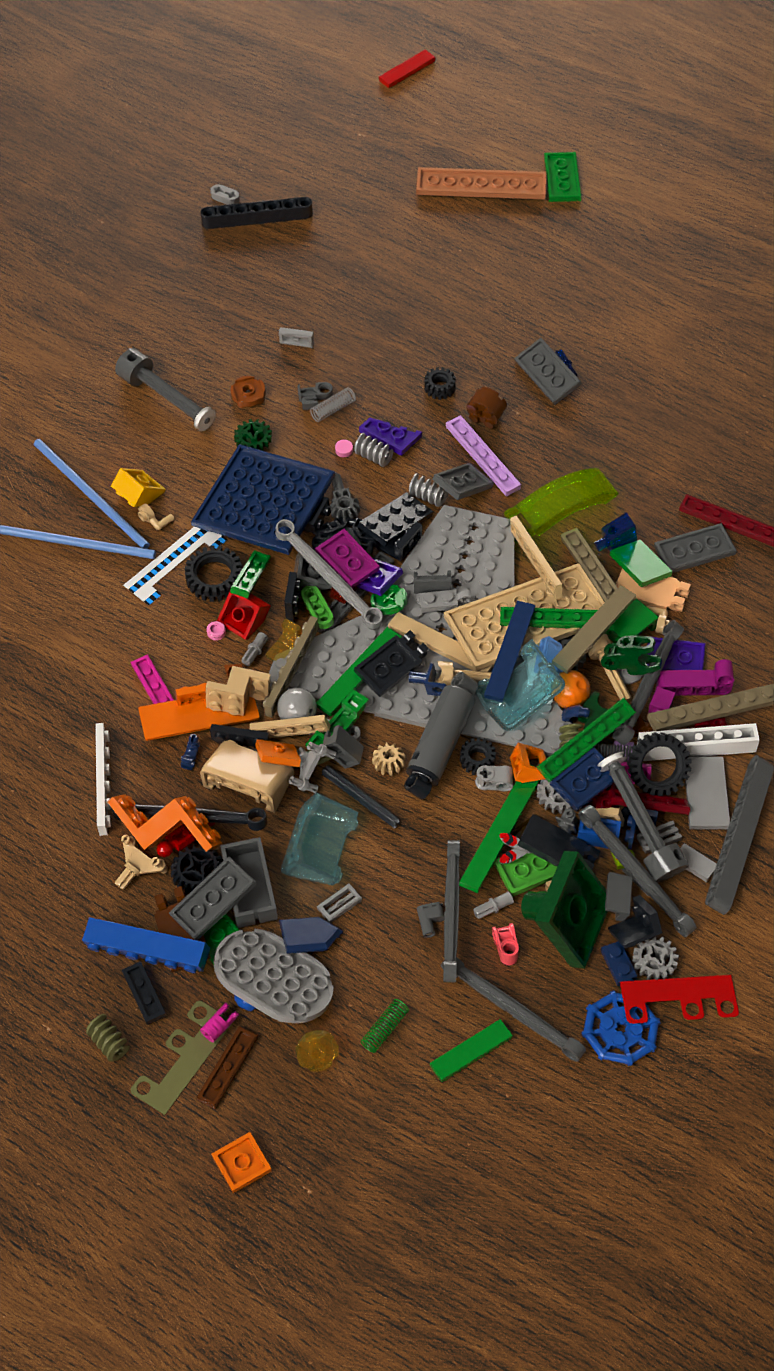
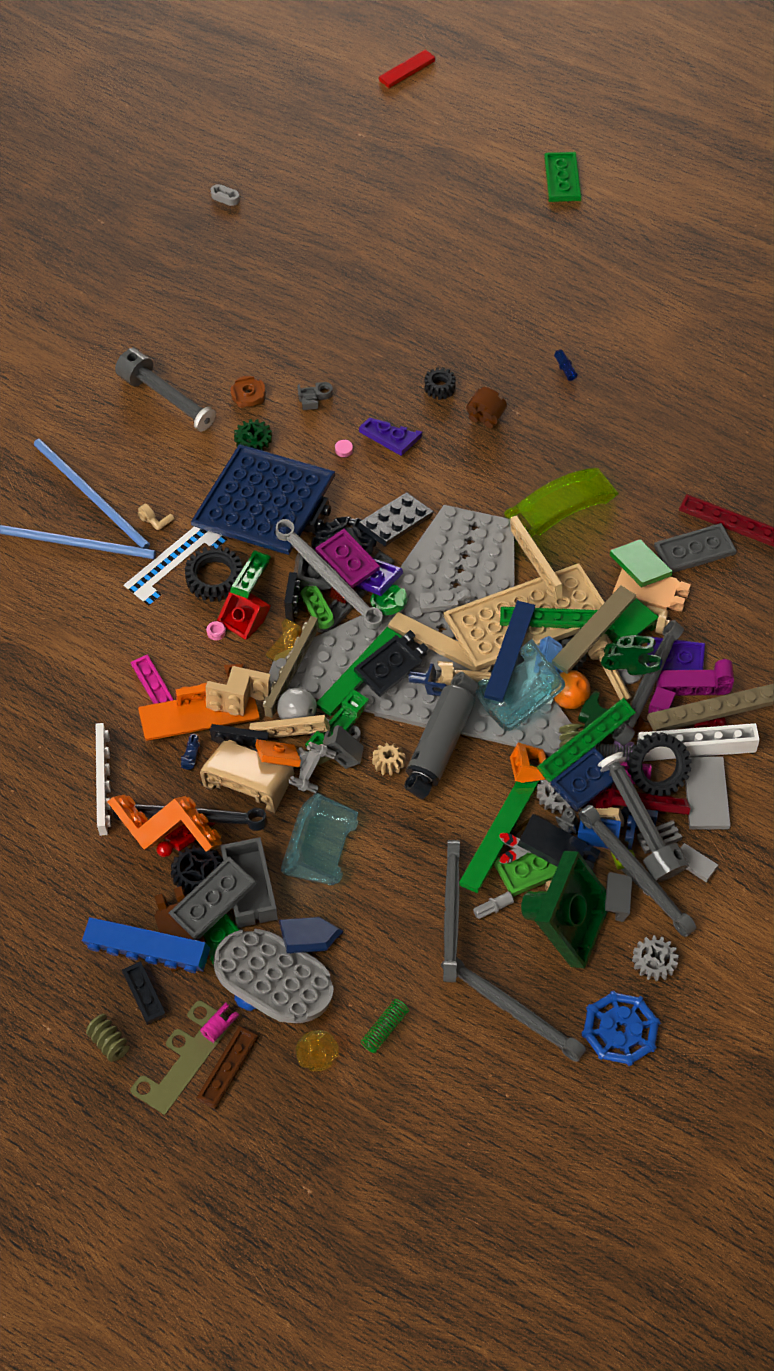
yellow slope [111,468,166,507] -> none
tan axle [115,835,168,890] -> none
black beam [200,197,313,229] -> none
orange plate [211,1132,272,1193] -> none
light grey axle [241,632,269,666] -> none
light grey tile [279,327,314,348] -> none
light grey piece [310,387,356,422] -> none
light grey tile [317,884,362,923] -> none
black axle [322,765,401,828] -> none
dark grey gear [330,472,360,522] -> none
light grey piece [354,433,394,467] -> none
black bracket [375,522,422,562] -> none
light grey piece [409,473,448,507] -> none
dark grey hinge [414,570,452,594] -> none
nougat plate [416,167,546,199] -> none
dark grey piece [417,902,444,938] -> none
green tile [430,1019,513,1083] -> none
dark grey tile [432,463,494,500] -> none
lavender plate [446,415,521,496] -> none
black tyre [460,737,496,775] -> none
light grey piece [475,765,513,791] -> none
coral piece [492,923,519,965] -> none
dark grey tile [514,338,582,405] -> none
dark tan plate [560,528,618,602] -> none
dark blue piece [562,705,590,724] -> none
clear blue torso [594,512,637,552] -> none
dark blue plate [601,941,637,986] -> none
black bracket [608,895,662,948] -> none
red piece [620,975,739,1024] -> none
dark grey beam [705,755,774,915] -> none

